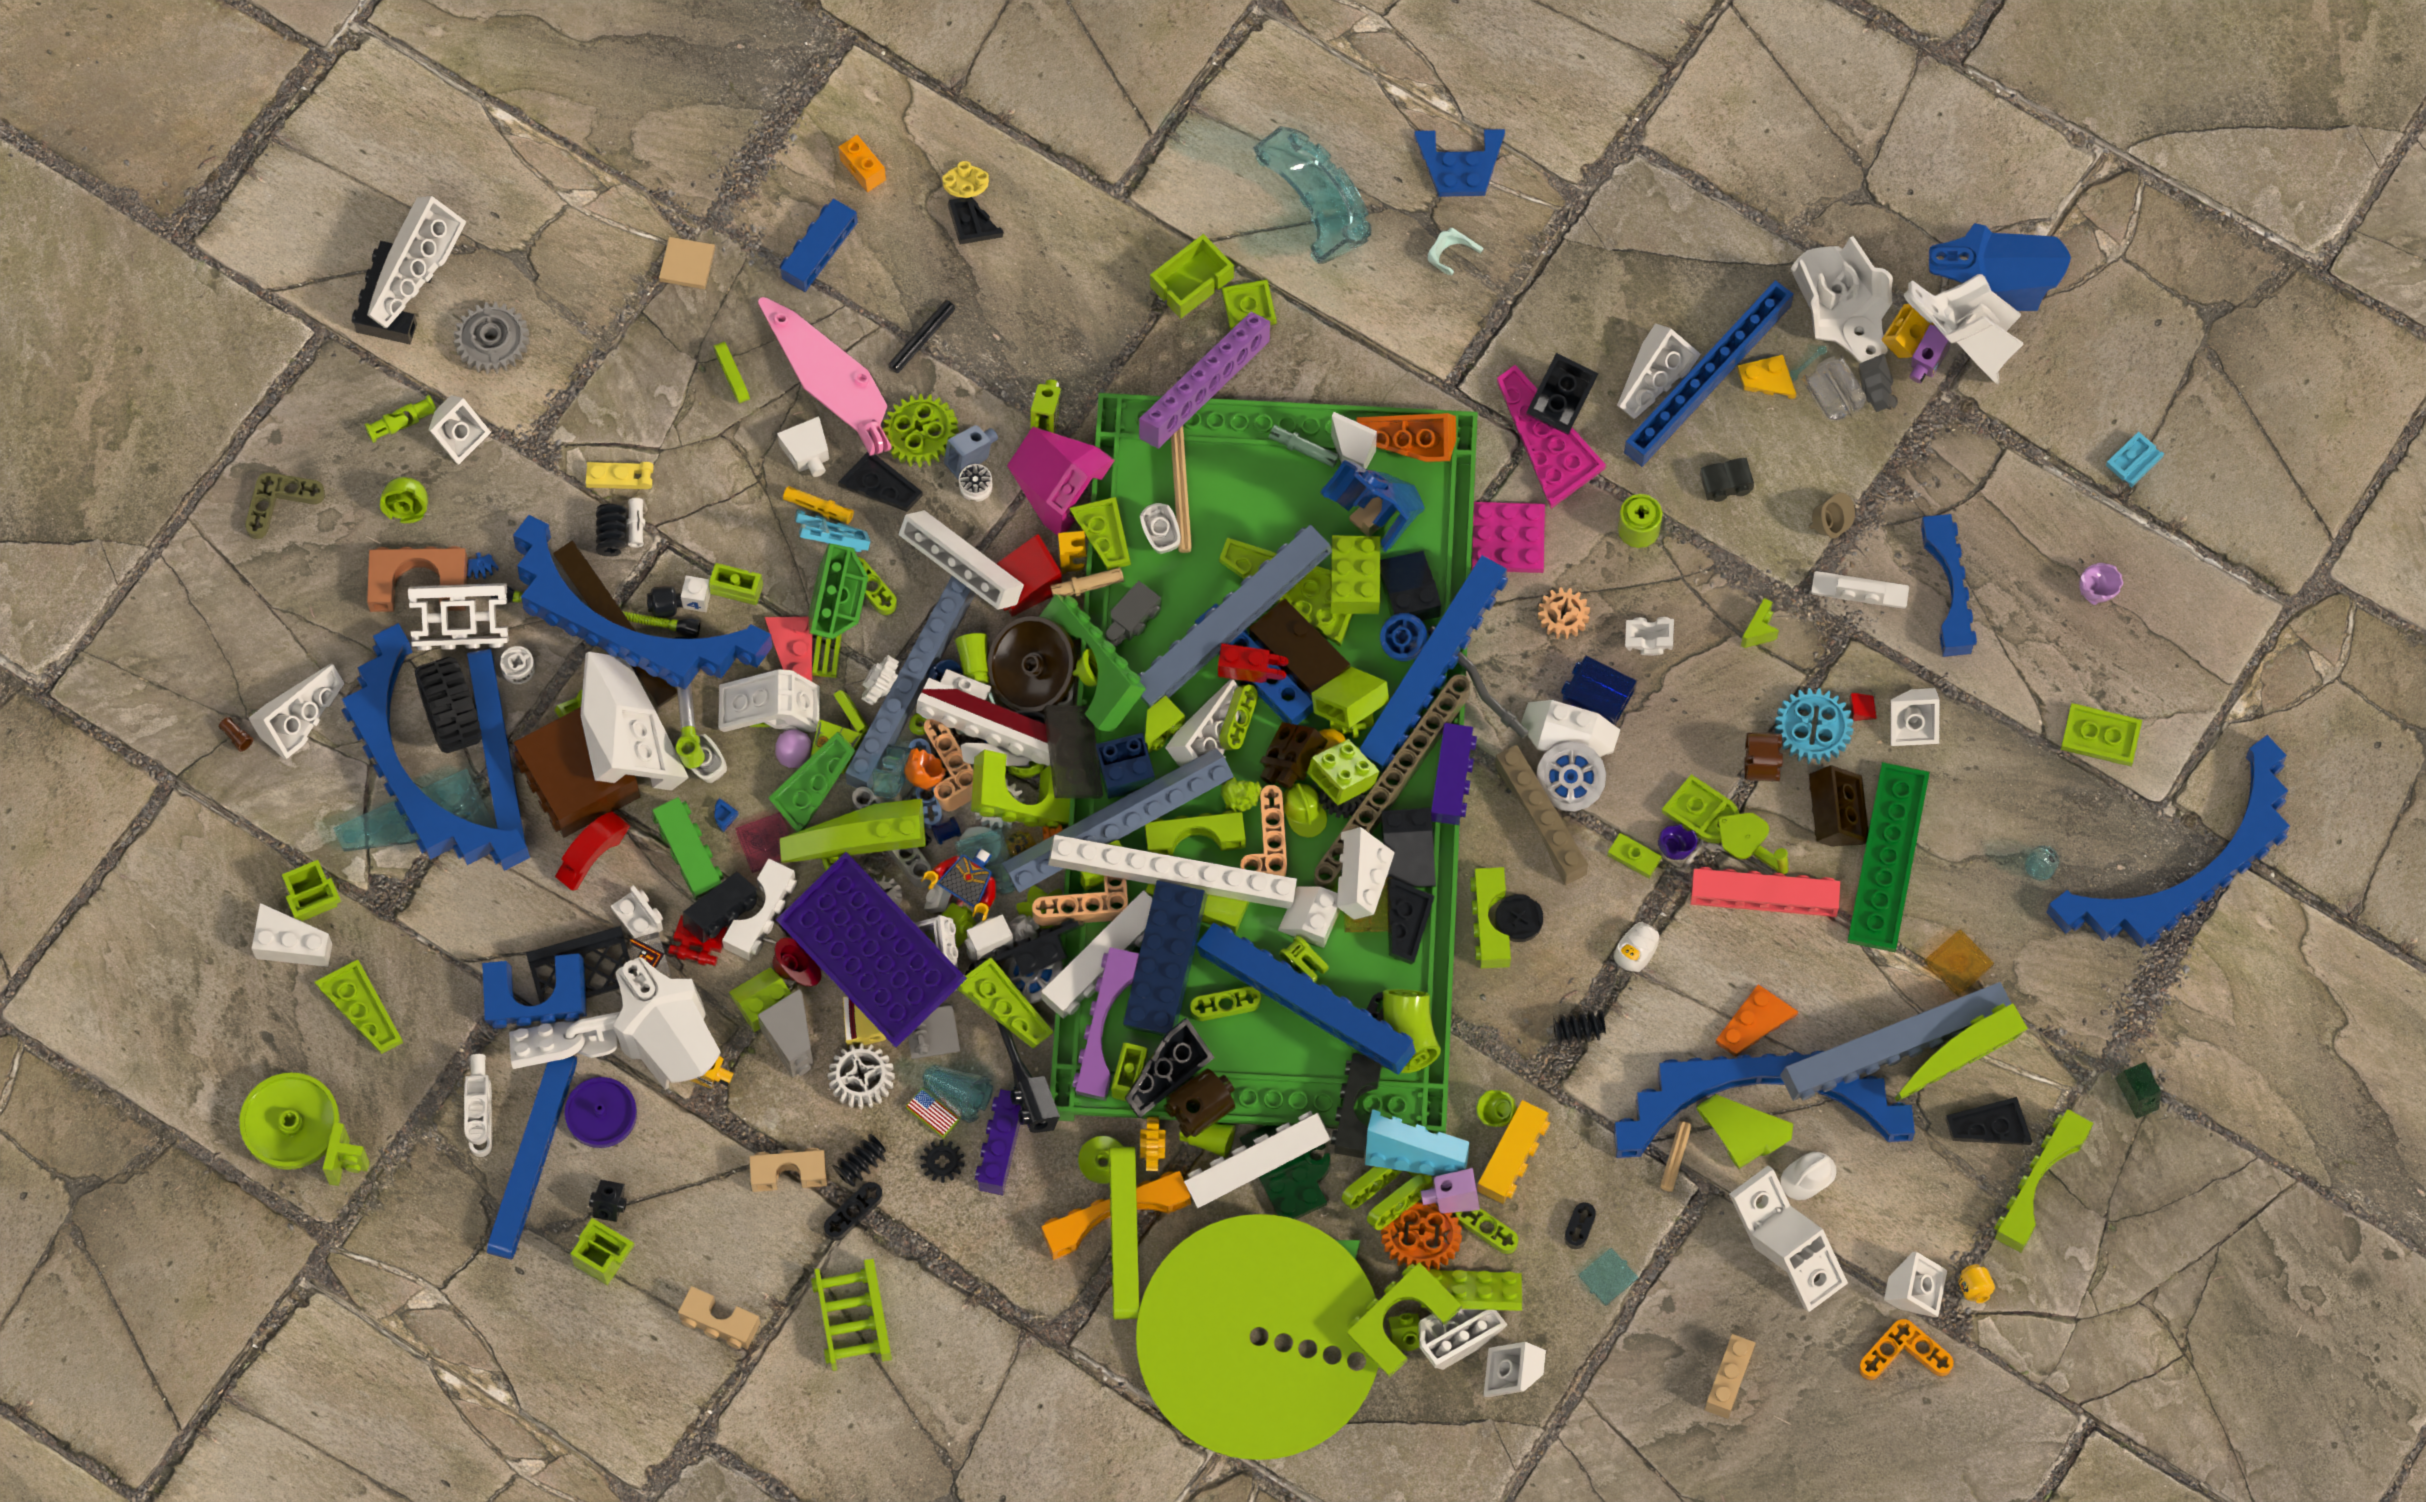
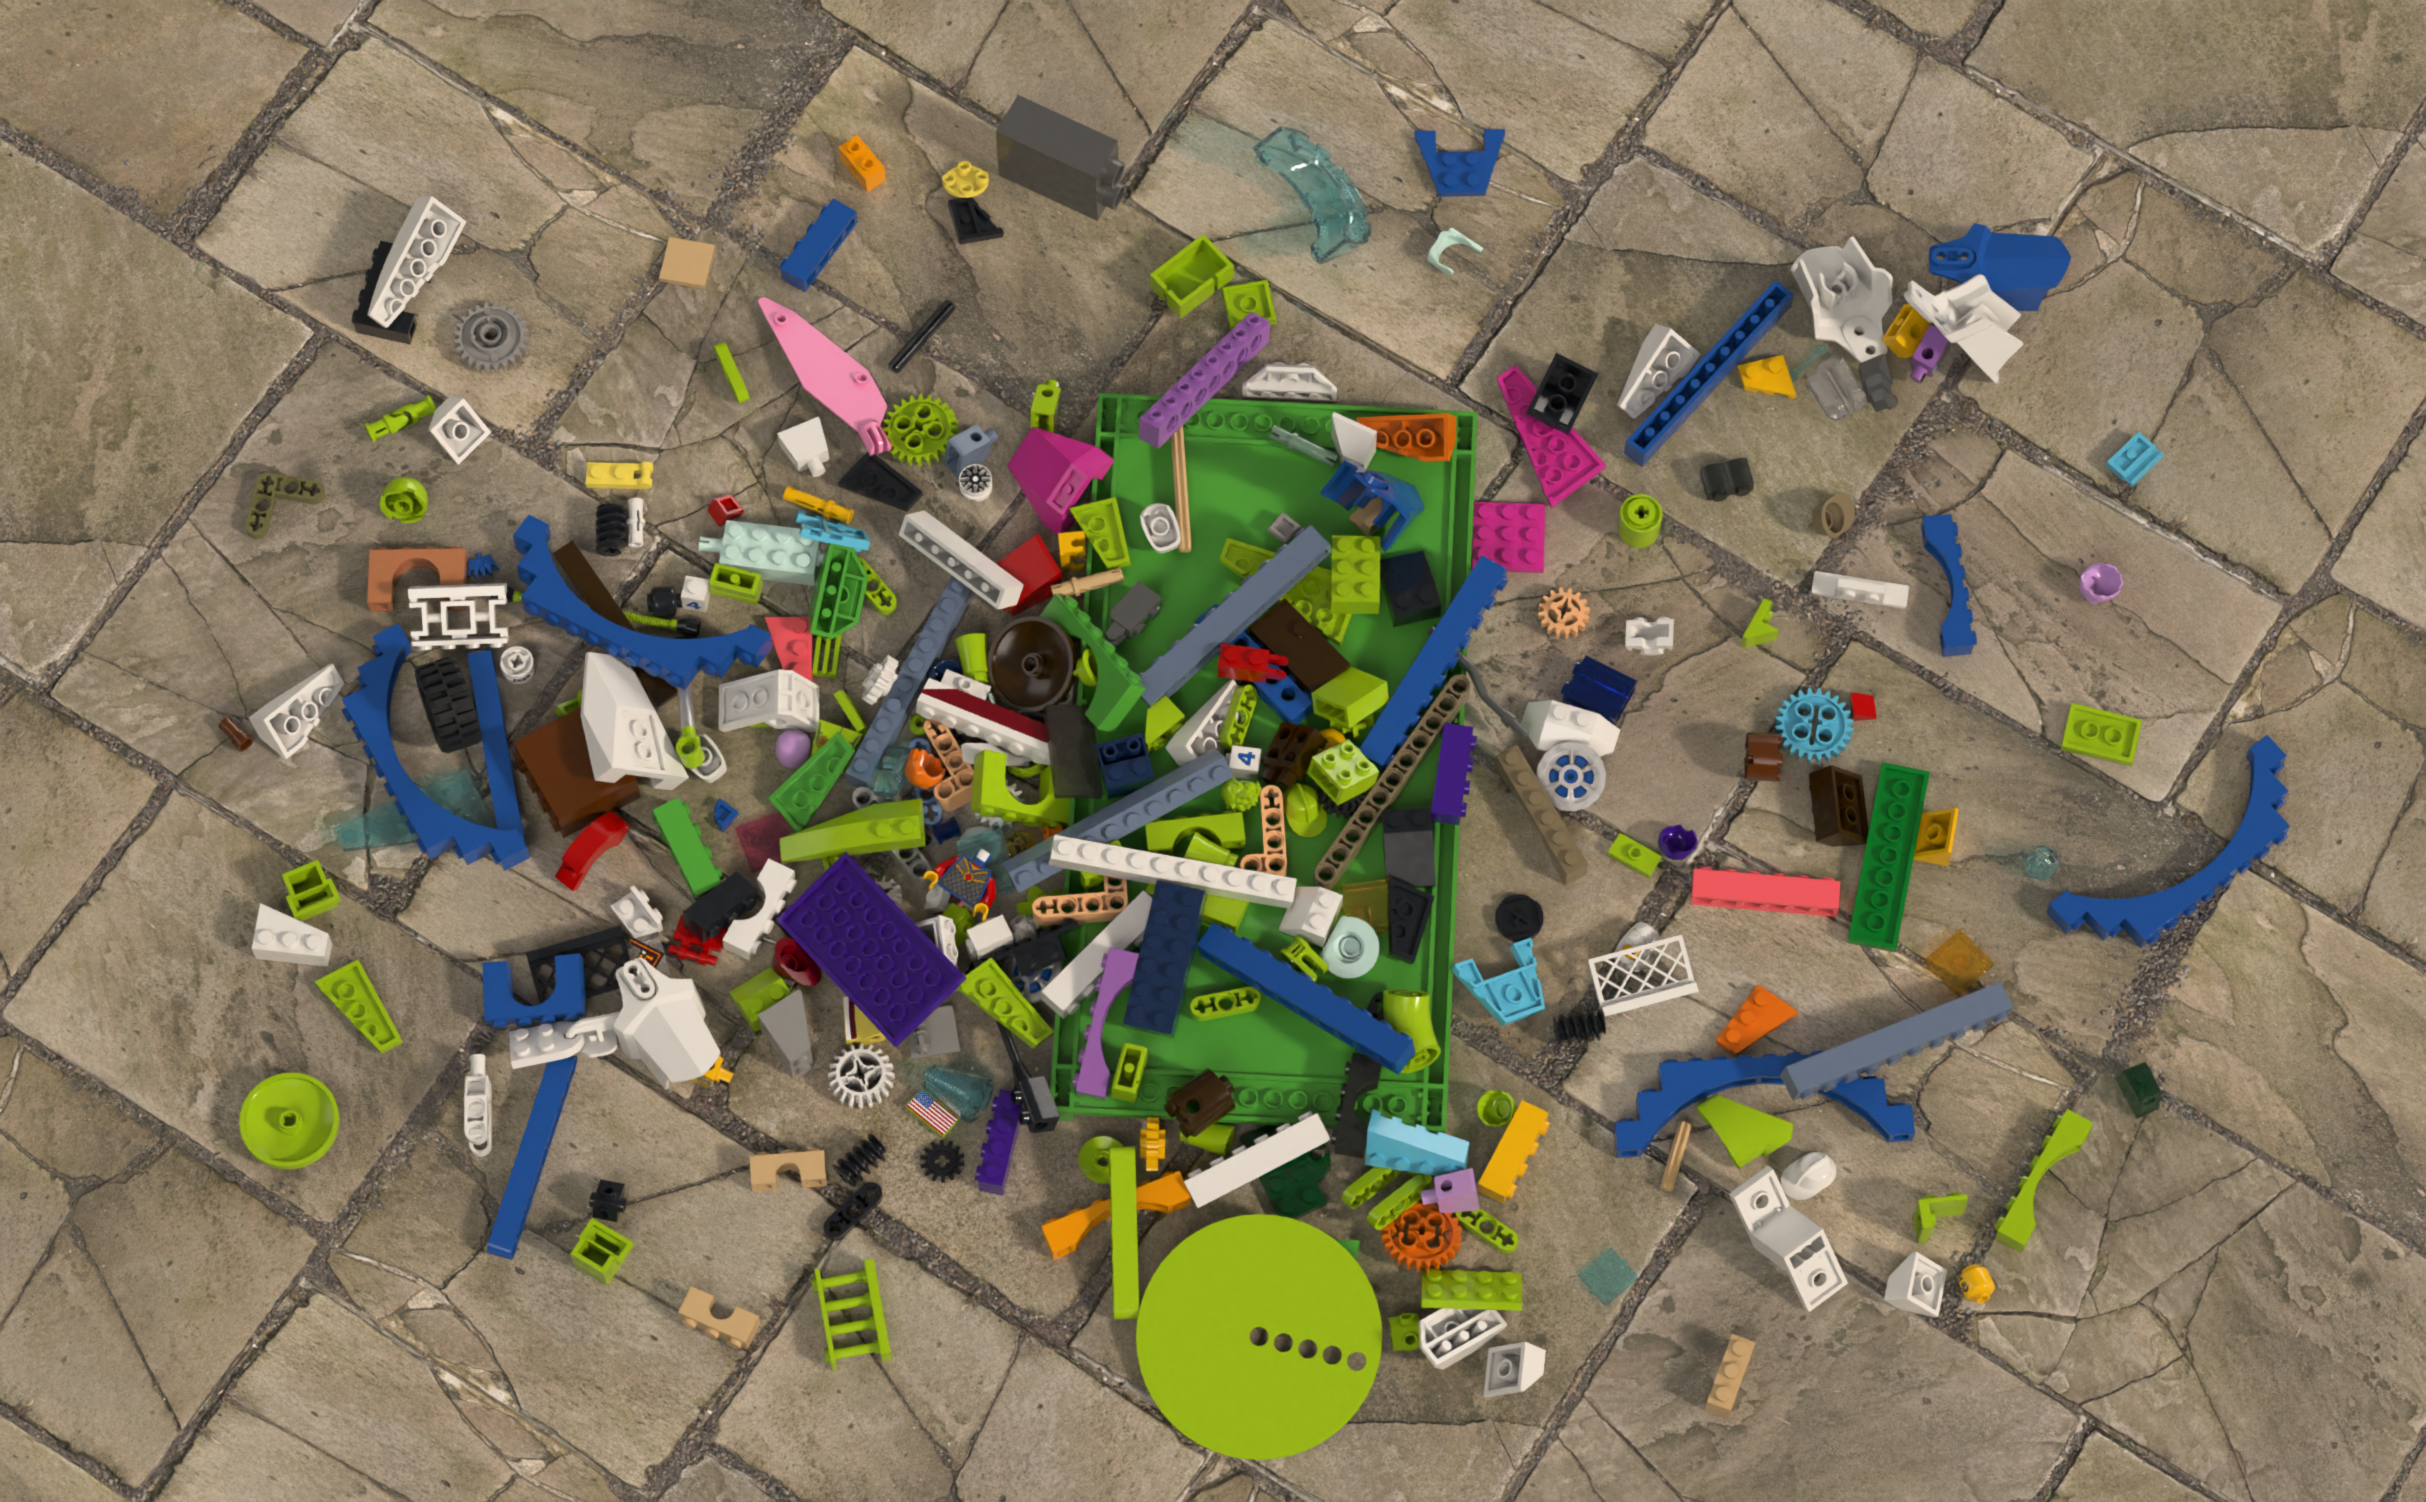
lime bracket [323,1122,370,1186] -> none
dark purple piece [565,1077,637,1148] -> none
black wedge [1125,1018,1215,1118] -> none
white wedge [1337,827,1395,919] -> none
lime arch [1347,1262,1462,1378] -> none
blue cone [1380,613,1427,661] -> none
lime arch [1470,867,1511,969] -> none
black beam [1564,1202,1596,1249] -> none
lime plate [1662,774,1789,875] -> none
light orange beam [1859,1319,1954,1380] -> none
white slope [1890,688,1939,746] -> none
lime wedge [1895,1003,2028,1102] -> none
black wing [1945,1097,2032,1145] -> none
none -> light aqua brick [699,520,825,586]
none -> red slope [707,494,744,527]
none -> dark grey brick [996,95,1126,221]
none -> lime plant [1184,832,1239,867]
none -> white brick [1226,745,1261,780]
none -> white wedge [1242,362,1337,402]
none -> light grey tile [1267,512,1301,544]
none -> light aqua hat [1319,916,1380,978]
none -> medium azure wing [1451,938,1545,1026]
none -> white fence [1587,934,1699,1017]
none -> yellow slope [1913,807,1959,866]
none -> lime bracket [1913,1192,1968,1244]

